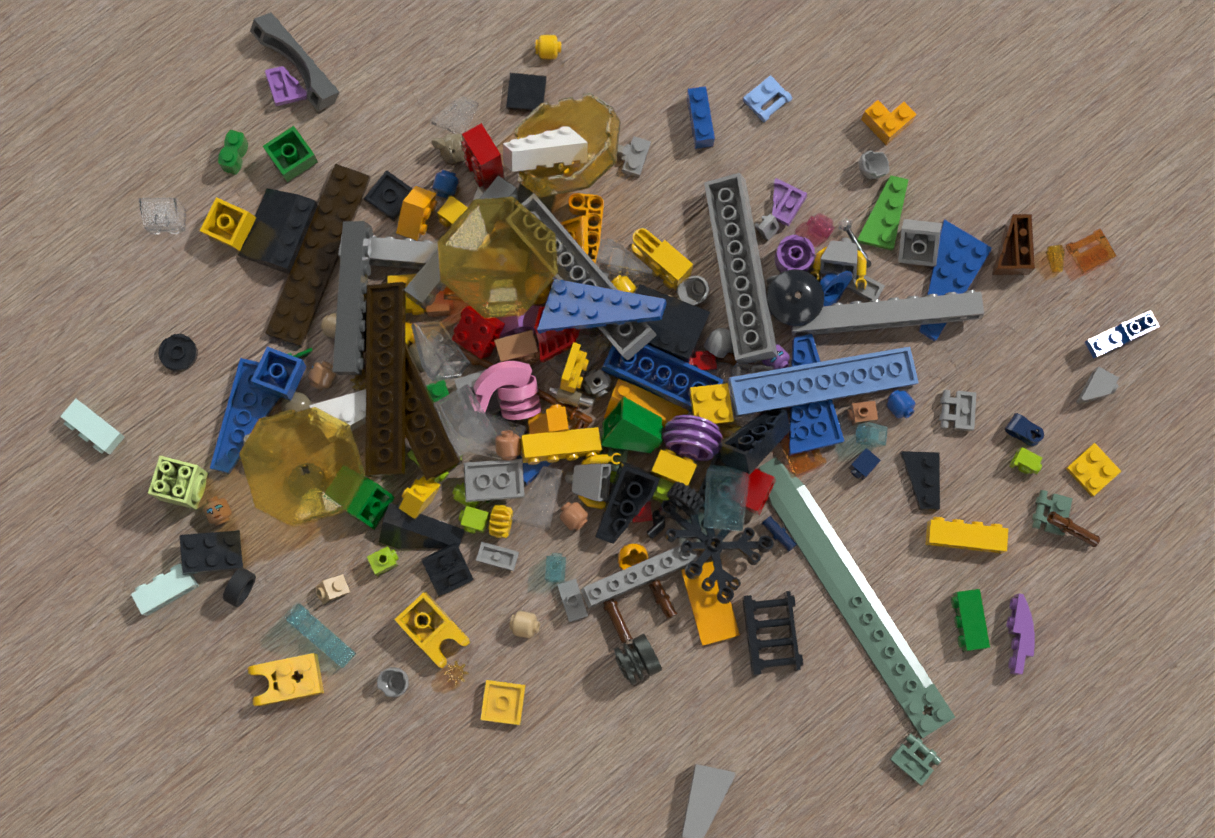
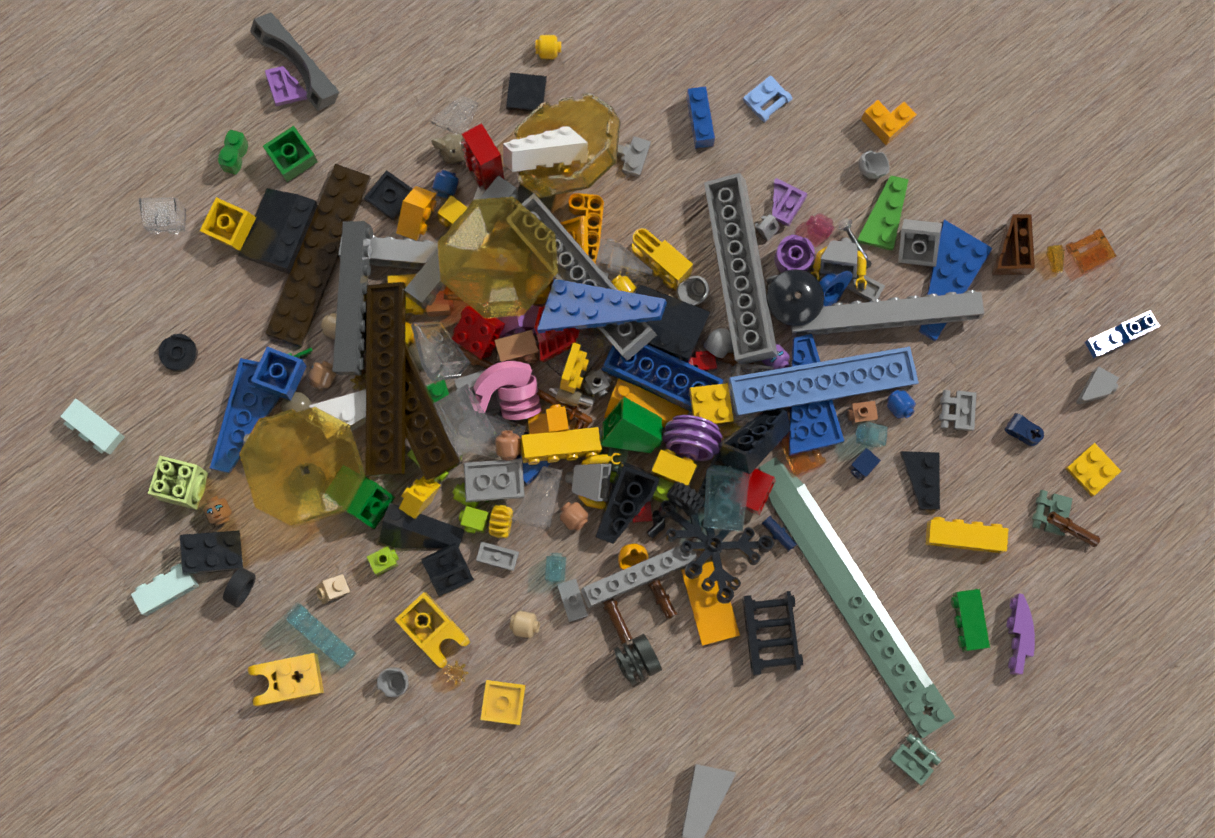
lime brick [1009,447,1043,475] -> none

